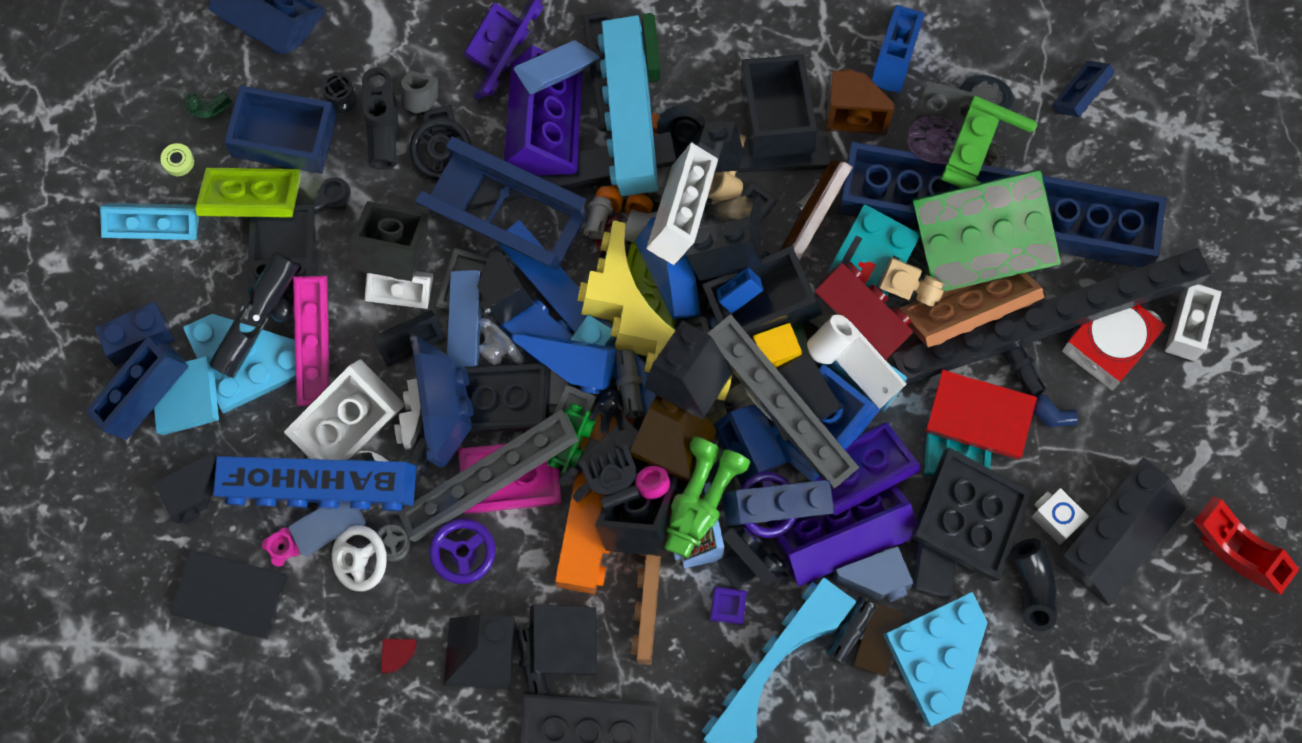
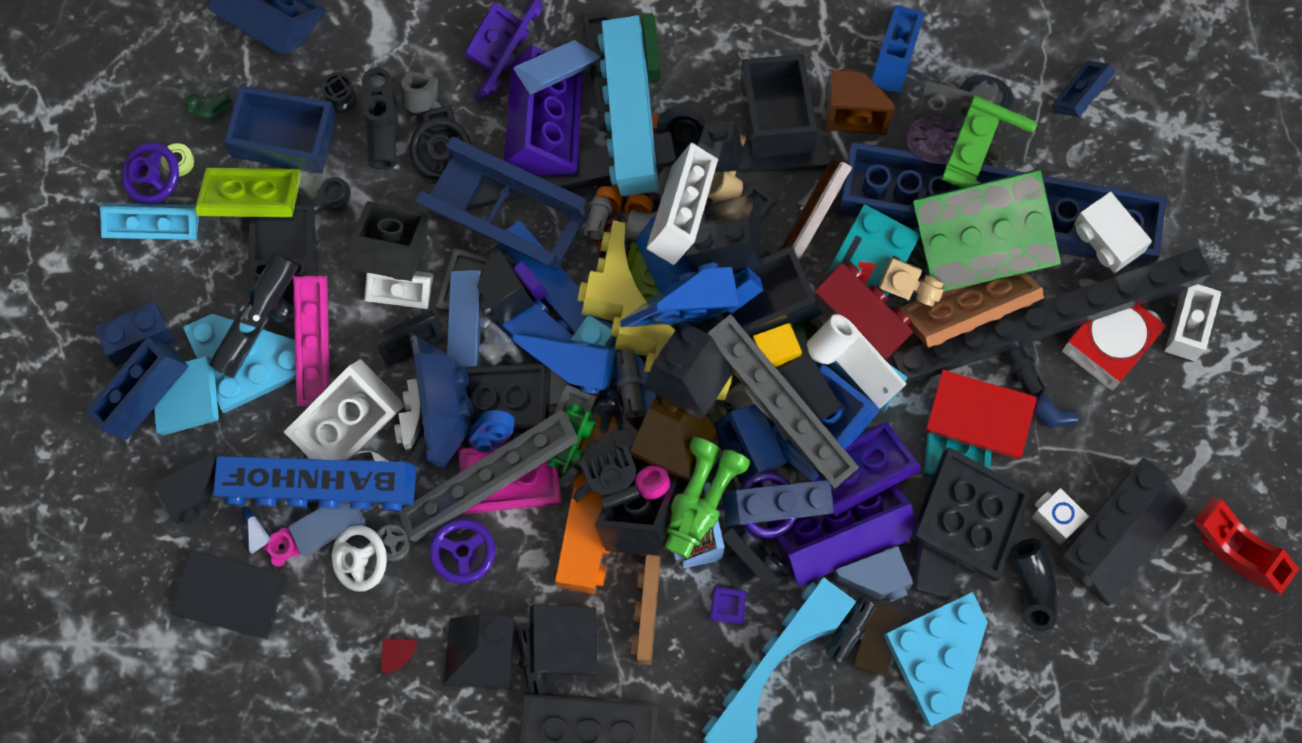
none -> dark purple piece [121,142,179,204]
none -> slope [241,506,270,554]
none -> blue plate [469,410,515,453]
none -> dark purple tile [513,261,548,301]
none -> blue slope [620,263,739,327]
none -> white brick [1074,192,1152,273]

